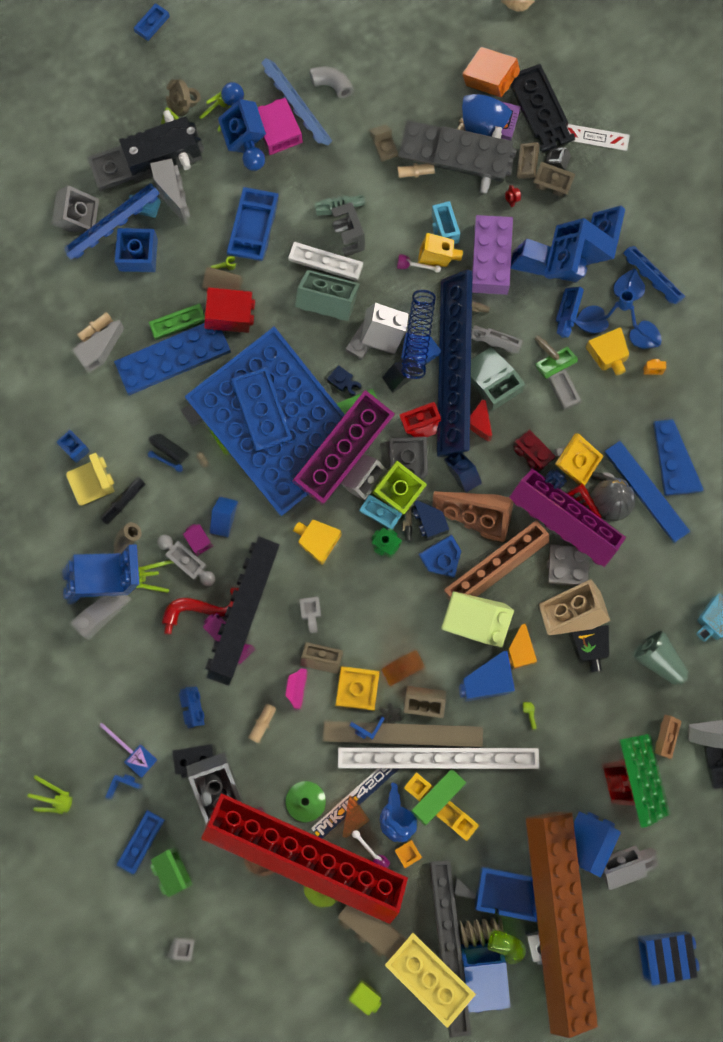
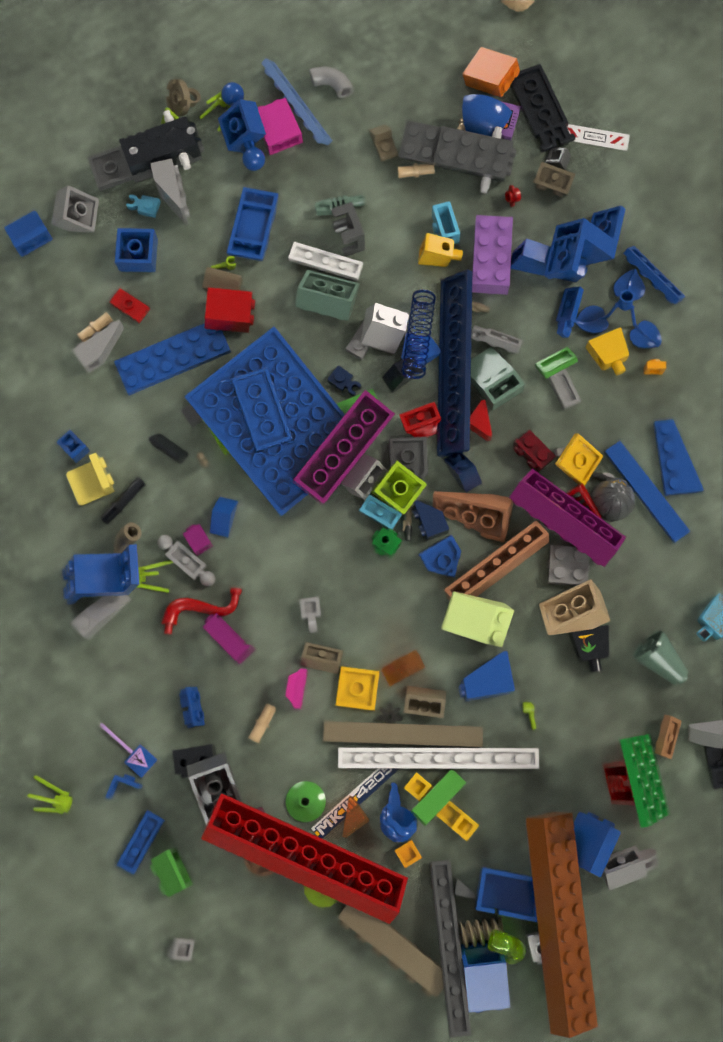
blue plate [64,183,160,260] -> none
blue plate [134,3,170,41] -> none
blue hinge [147,450,183,473] -> none
bright green tile [149,303,205,340] -> none
black brick [205,536,280,686] -> none
yellow torso [293,520,342,565] -> none
blue bracket [349,717,385,740] -> none
lime brick [349,979,382,1016] -> none
white hinge [352,830,390,868] -> none
light yellow plate [385,933,476,1028] -> none
hinge [397,254,441,272] -> none
light orange slope [507,623,537,670] -> none
dark tan plate [517,142,539,179] -> none
dark tan piece [535,336,559,360] -> none
dark blue plate [545,469,568,489] -> none
blue slope [637,931,700,986] -> none
none -> blue bracket [4,210,53,257]
none -> red plate [109,288,150,323]

